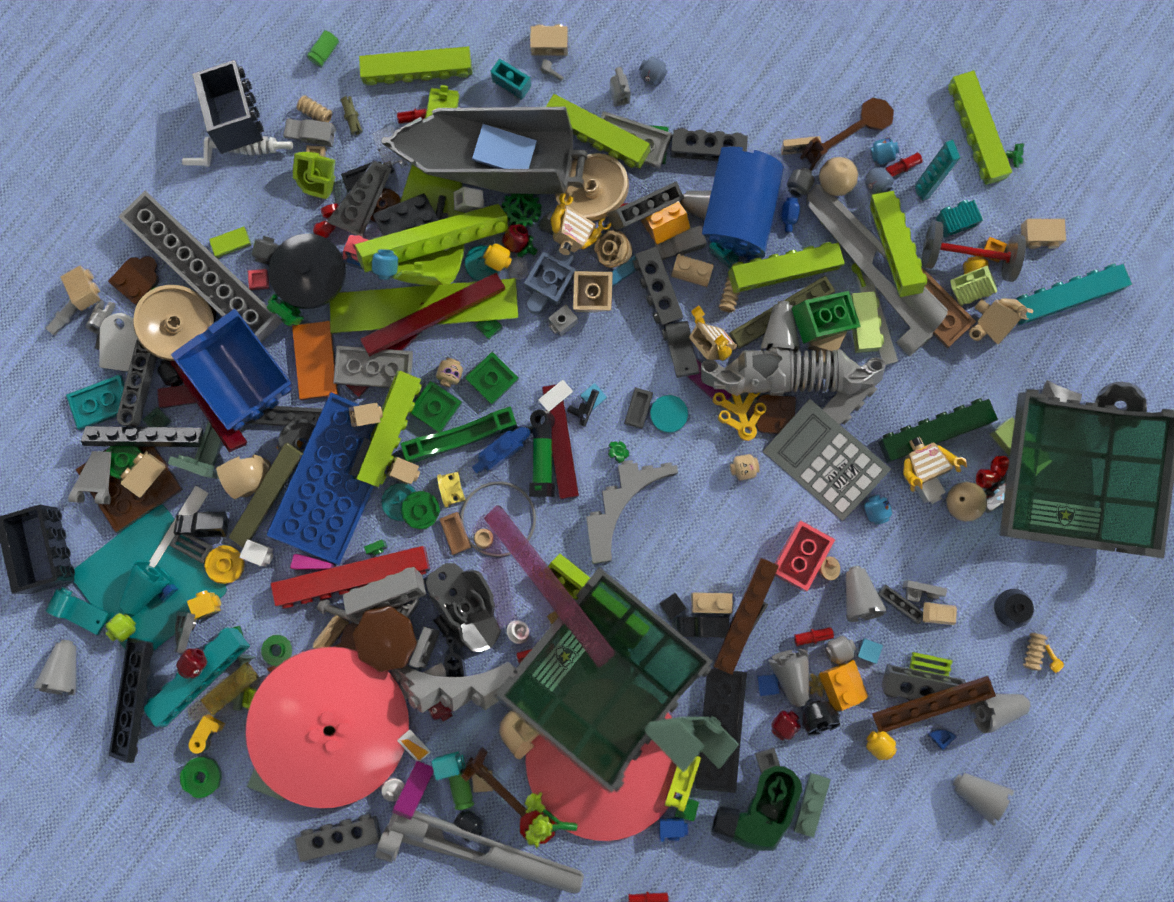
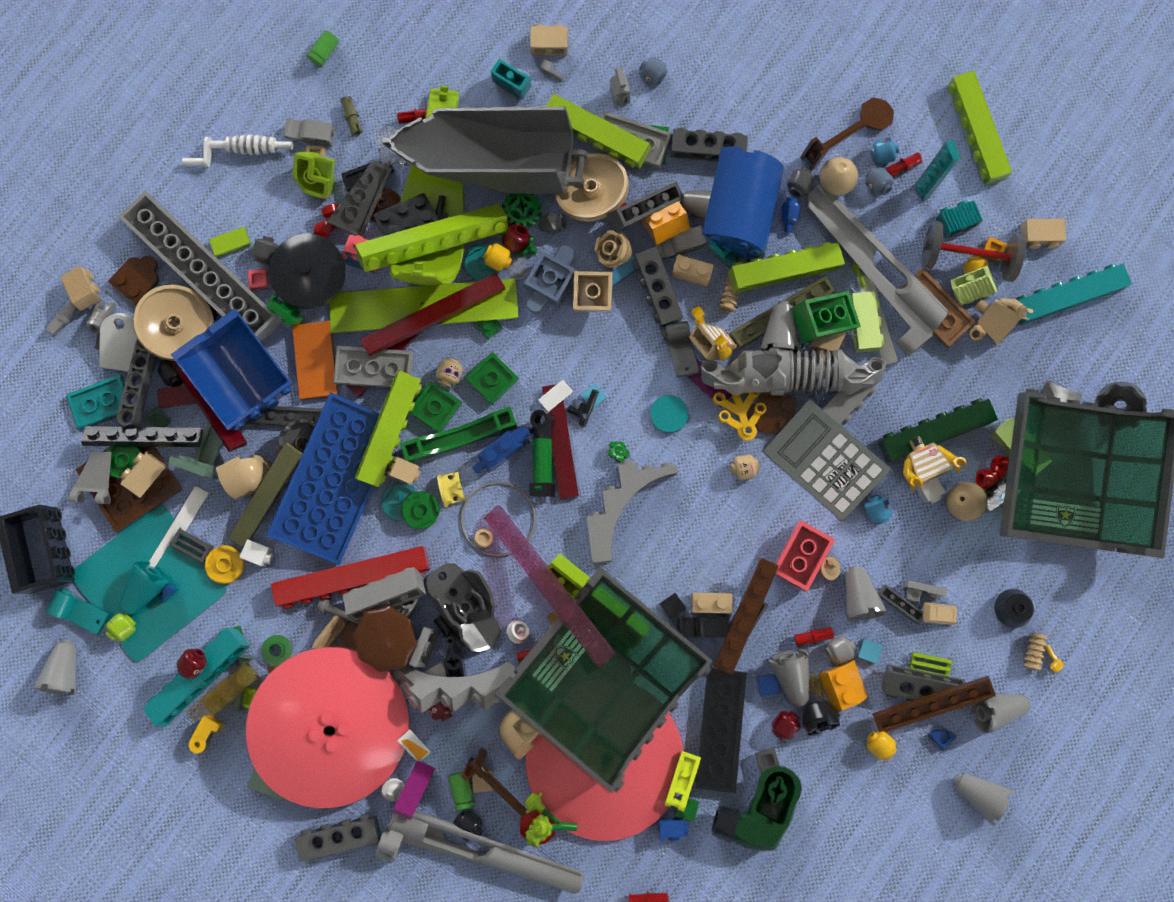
black plate [108,637,154,763] -> none
black piece [173,512,229,537] -> none
flat silver plate [174,612,196,653] -> none
green plate [180,756,222,798] -> none
yellow brick [187,590,221,619] -> none
black hose [192,60,264,154] -> none
dark pink slope [290,554,335,570] -> none
tan piece [297,95,332,122] -> none
black tile [347,438,371,476] -> none
tan brick [348,403,383,427] -> none
lime brick [359,46,473,86] -> none
green plate [364,539,388,557] -> none
dark azure head [372,249,398,280] -> none
teal brick [432,751,466,780] -> none
medium nougat tile [439,512,472,555] -> none
white brick [454,187,484,213] -> none
light blue tile [472,124,537,169] -> none
light grey brick [548,304,578,336] -> none
torso [550,193,611,255] -> none
dark grey tile [624,387,653,429] -> none
sand green windscreen [645,716,739,772] -> none
tan tile [781,136,821,155] -> none
sand green plate [794,772,831,838] -> none
lime brick [869,191,927,297] -> none
green plant [1005,143,1024,168] -> none

